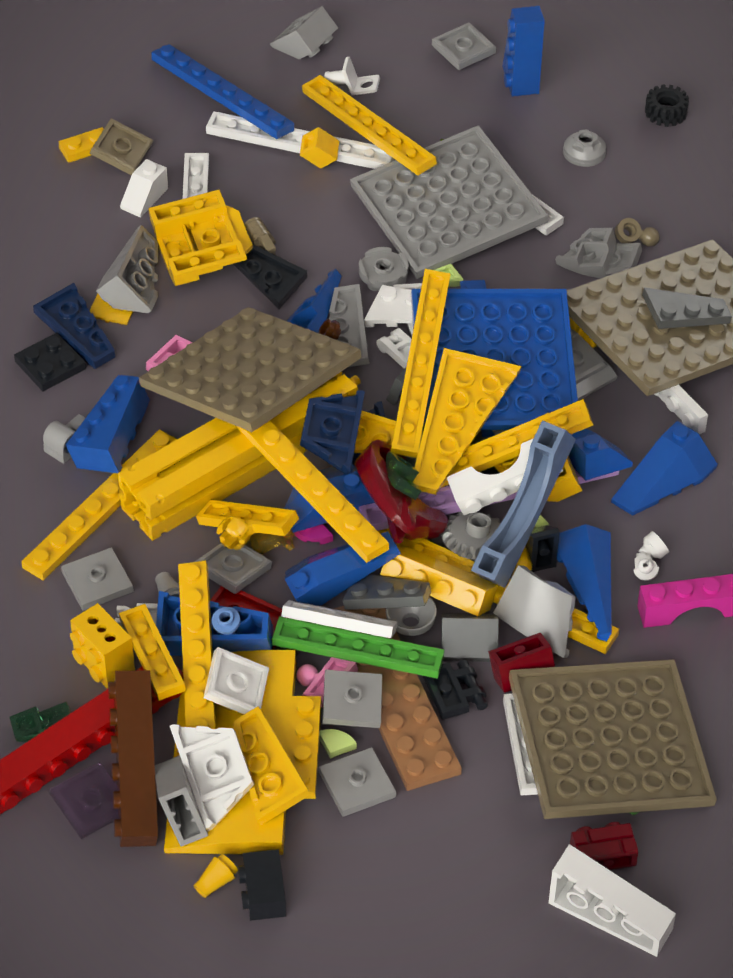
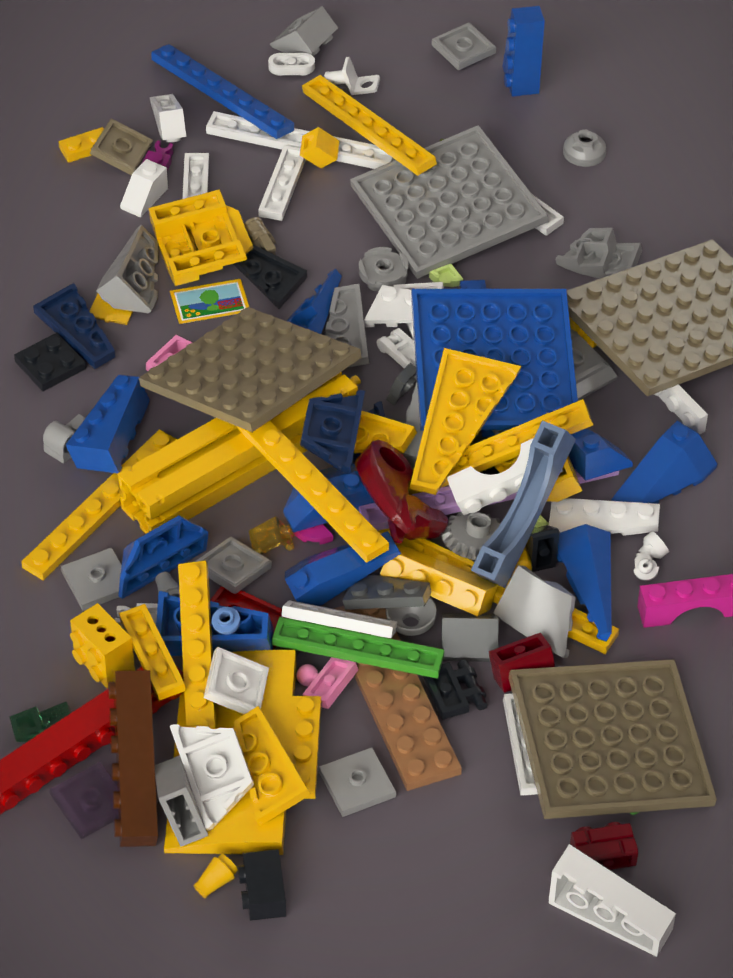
yellow plate [196,500,299,550] -> none
reddish brown plate [318,319,341,340] -> none
yellowish green tile [319,729,357,759] -> none
light grey plate [322,670,382,728] -> none
clear green slope [386,451,422,500] -> none
yellow plate [390,269,450,458] -> none
dark tan plate [615,218,660,246] -> none
wing [642,287,732,329] -> none
black tyre [645,84,689,127] -> none
none -> blue wedge [118,516,209,599]
none -> magenta plate [142,140,173,171]
none -> white slope [150,94,186,142]
none -> sticker [170,279,250,324]
none -> white plate [258,145,306,221]
none -> white plate [268,53,315,76]
none -> white wing [549,498,660,536]

